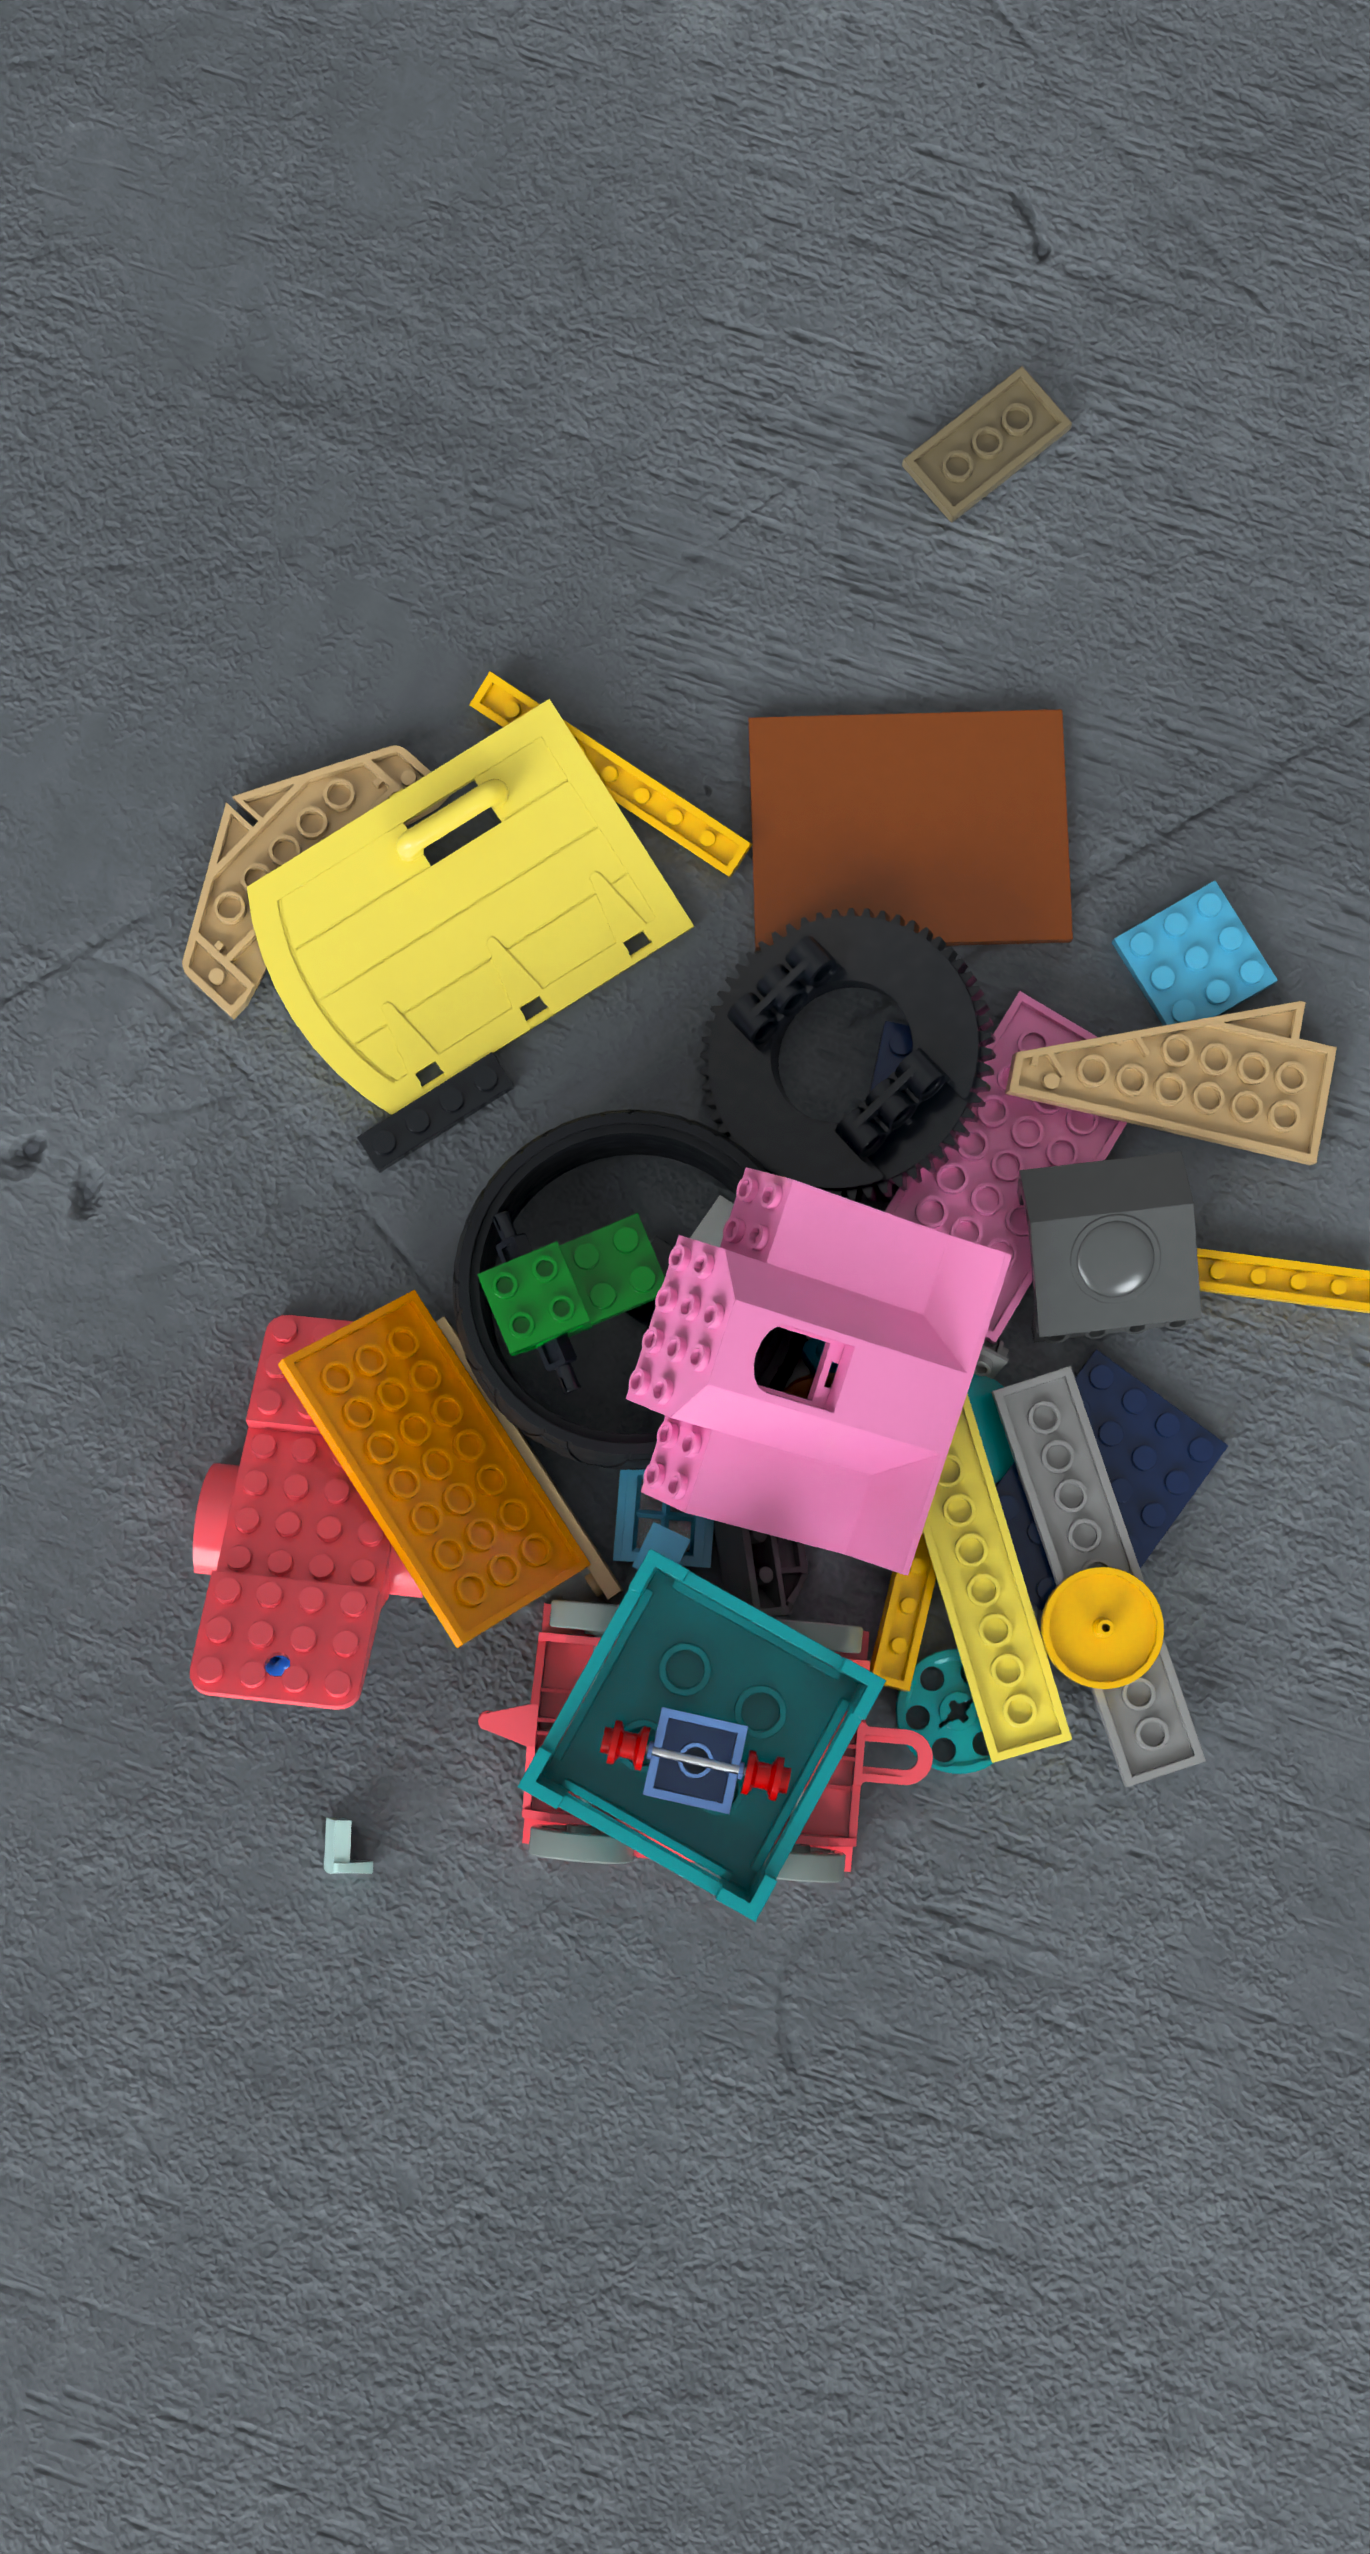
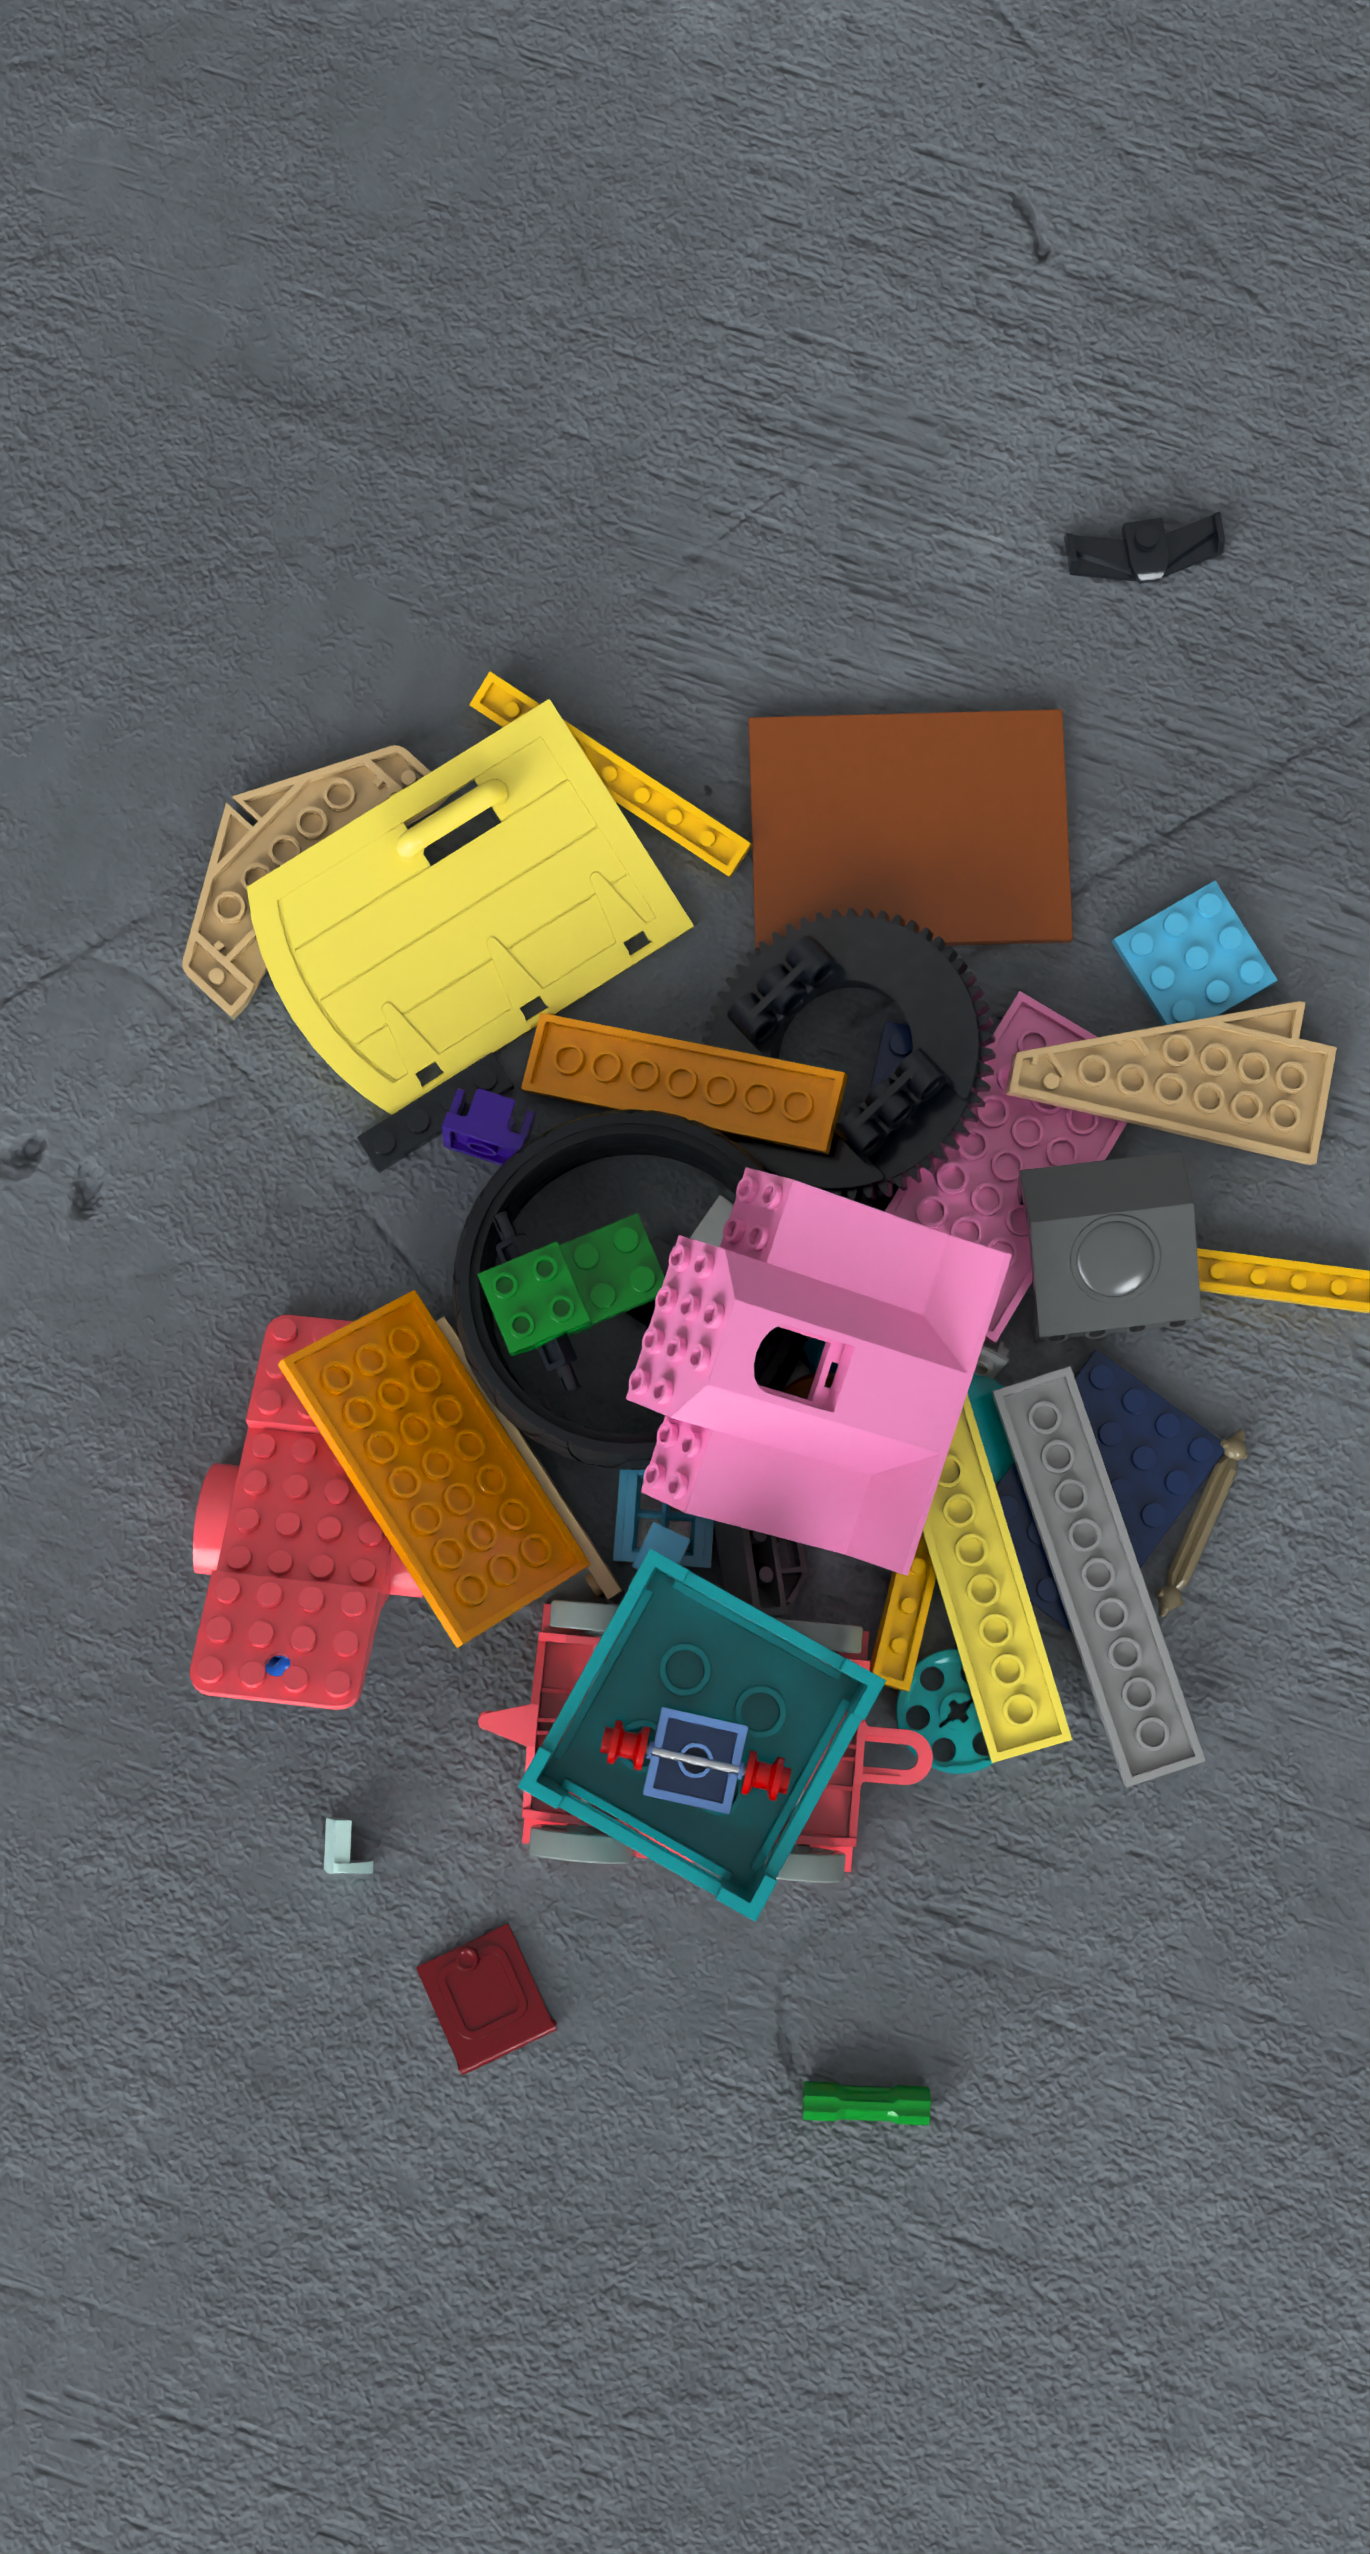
dark tan plate [902,366,1072,523] -> none
yellow piece [1041,1567,1164,1689] -> none
none -> dark red container [416,1923,557,2075]
none -> dark purple panel [442,1088,535,1166]
none -> light orange plate [521,1013,848,1155]
none -> green axle [802,2081,931,2125]
none -> black plate [1064,511,1225,584]
none -> dark tan wheel [1155,1430,1248,1617]

